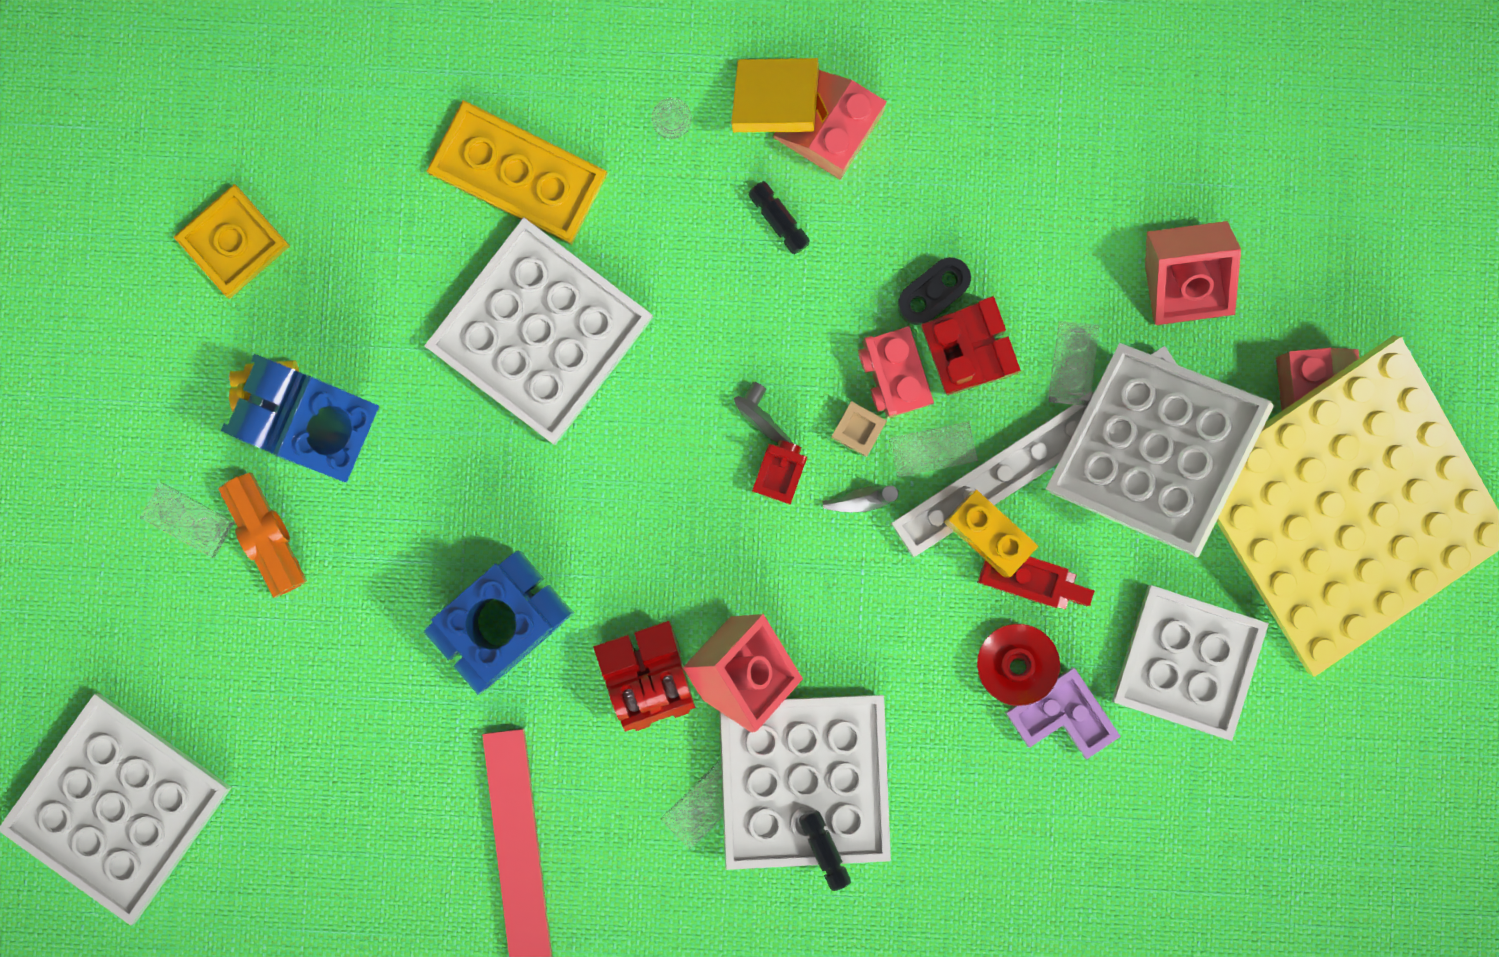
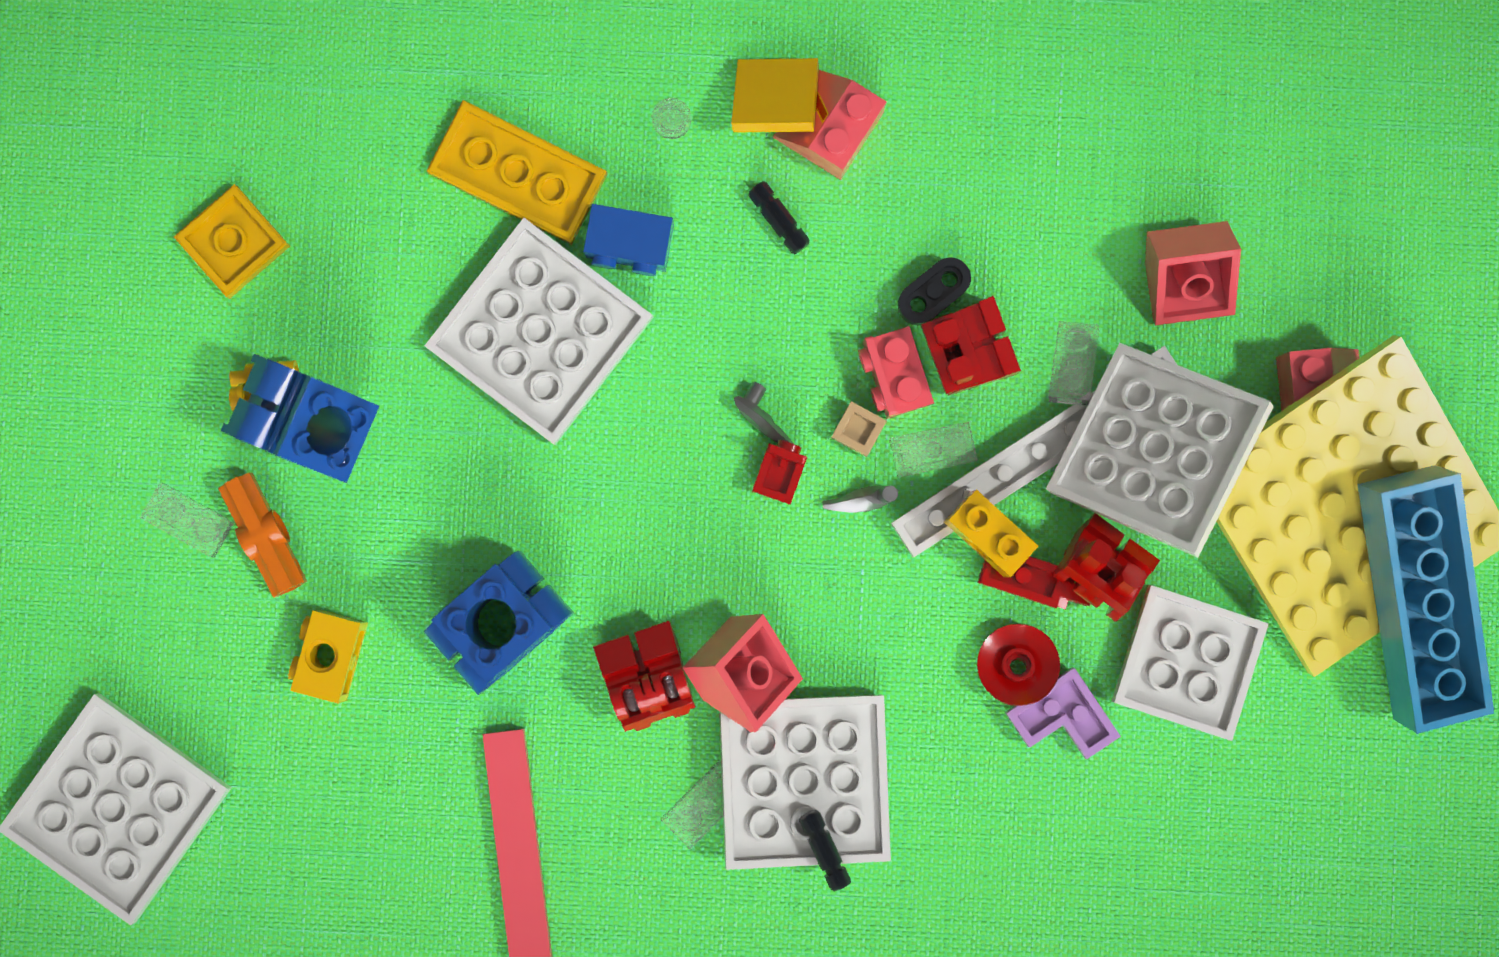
none -> yellow brick [288,610,368,704]
none -> blue piece [583,204,674,276]
none -> red hips [1053,513,1160,622]
none -> brick [1357,465,1494,734]

